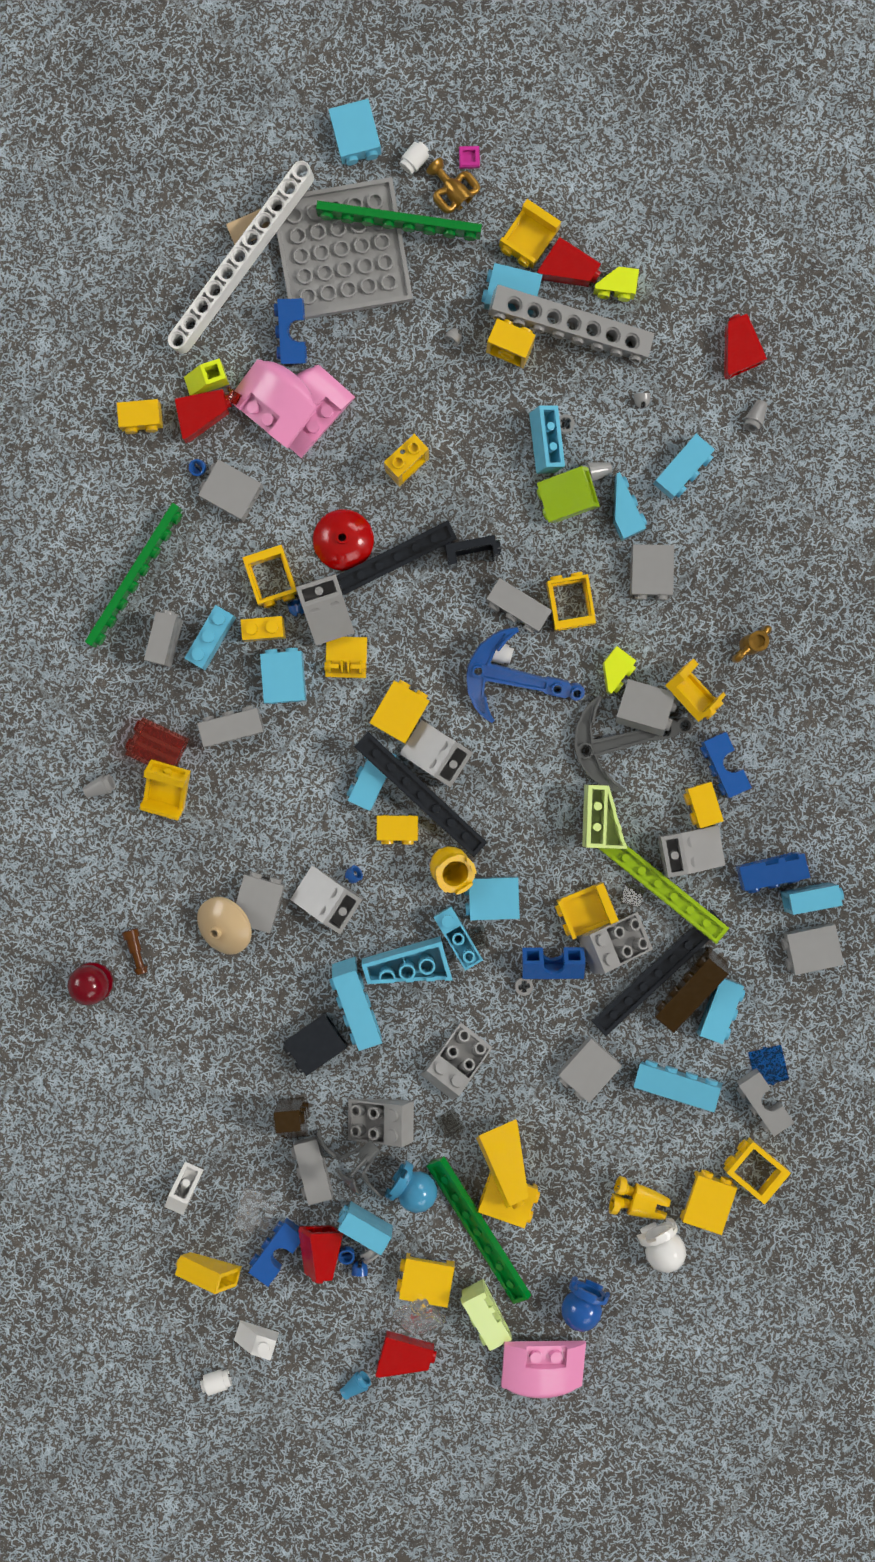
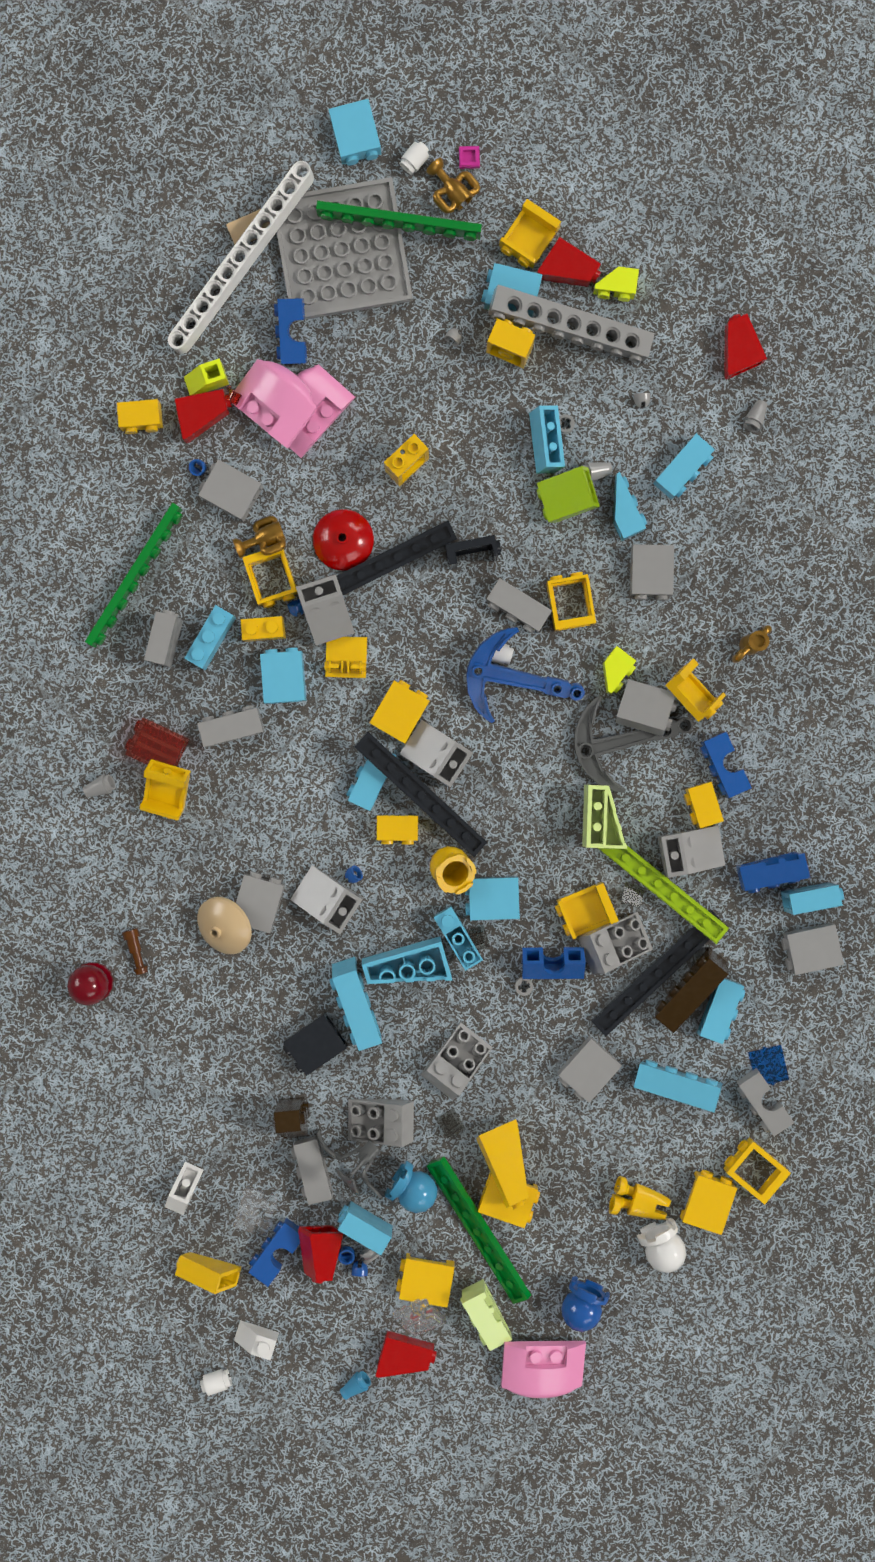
none -> pearl gold piece [232,516,286,558]

